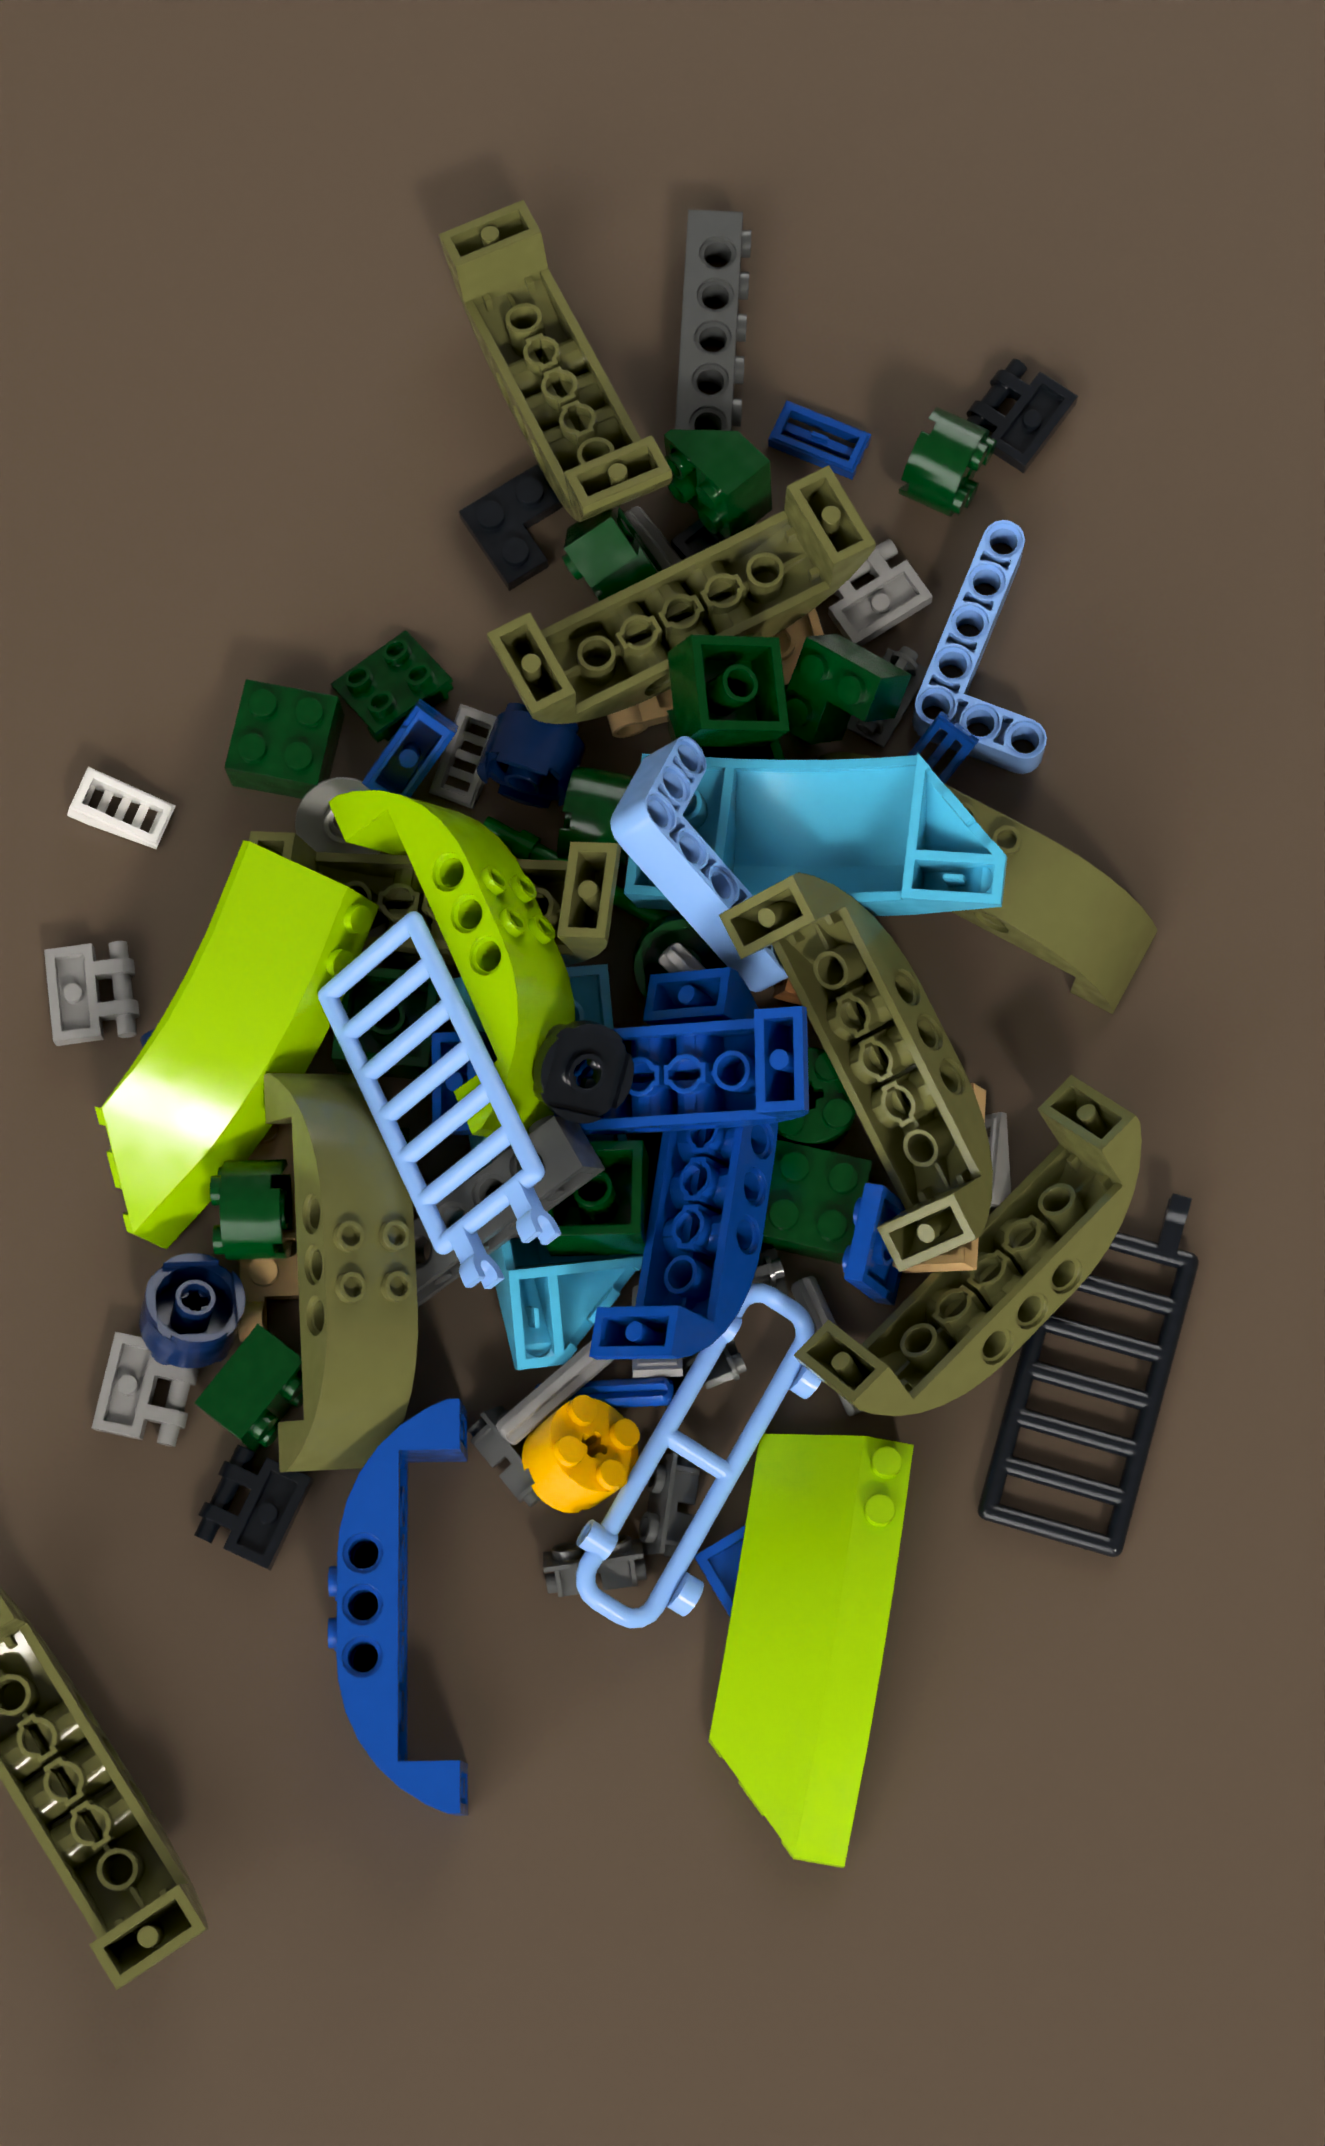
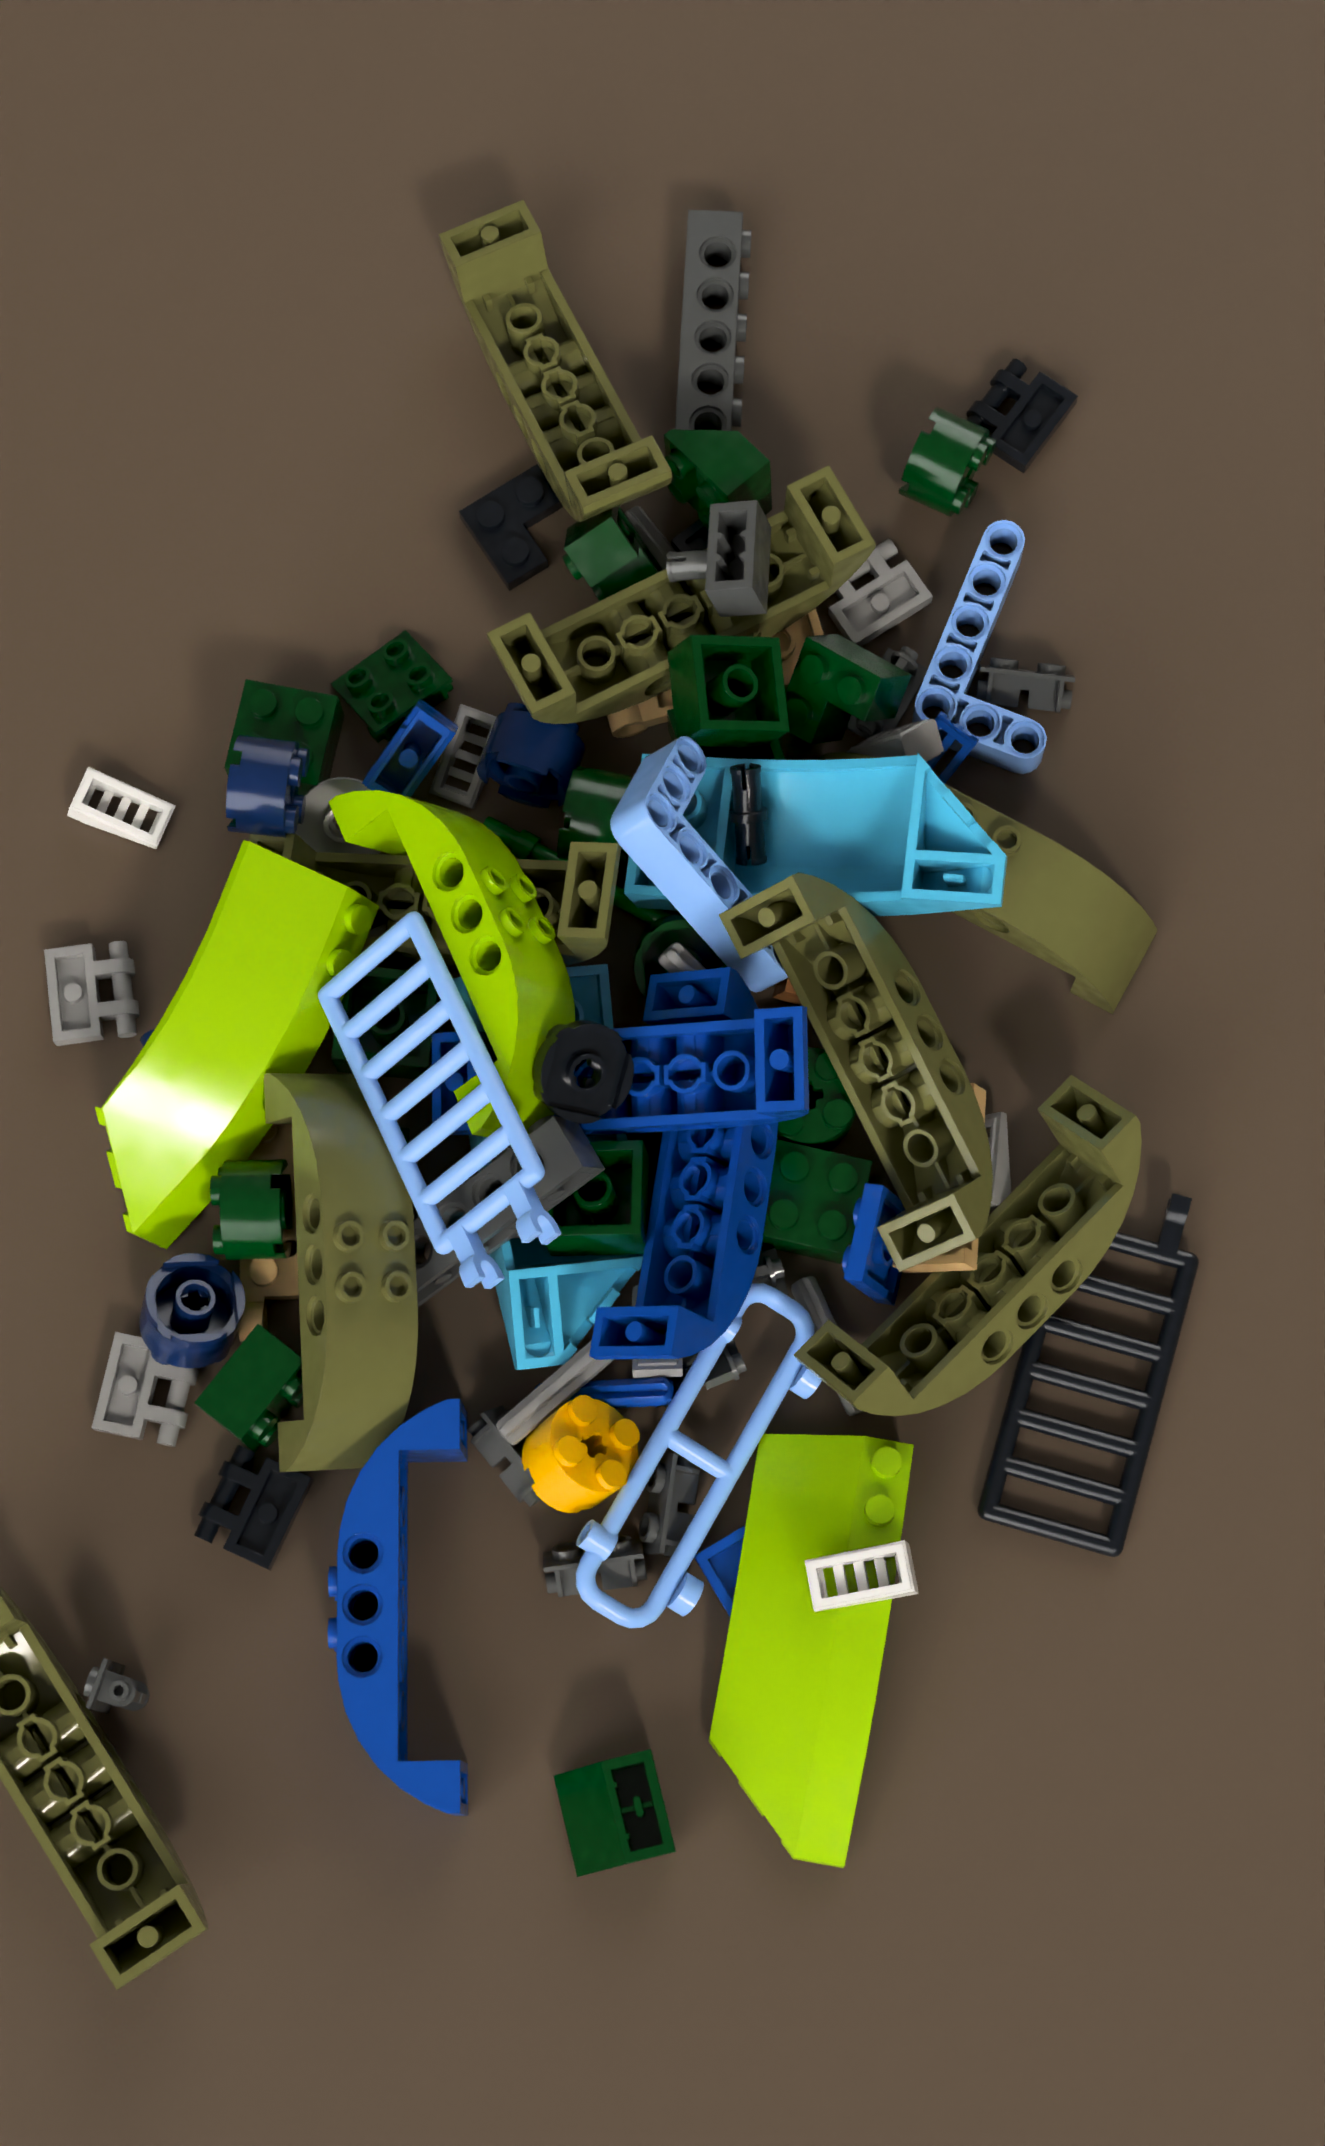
blue tile [768,400,871,480] -> none
none -> dark grey hinge [83,1658,150,1714]
none -> dark blue brick [226,735,310,838]
none -> dark green slope [554,1749,677,1877]
none -> dark grey brick [666,500,771,617]
none -> black pin [729,763,768,866]
none -> white slope [804,1540,919,1612]
none -> light grey slope [846,719,944,762]
none -> dark grey hinge [976,657,1075,713]

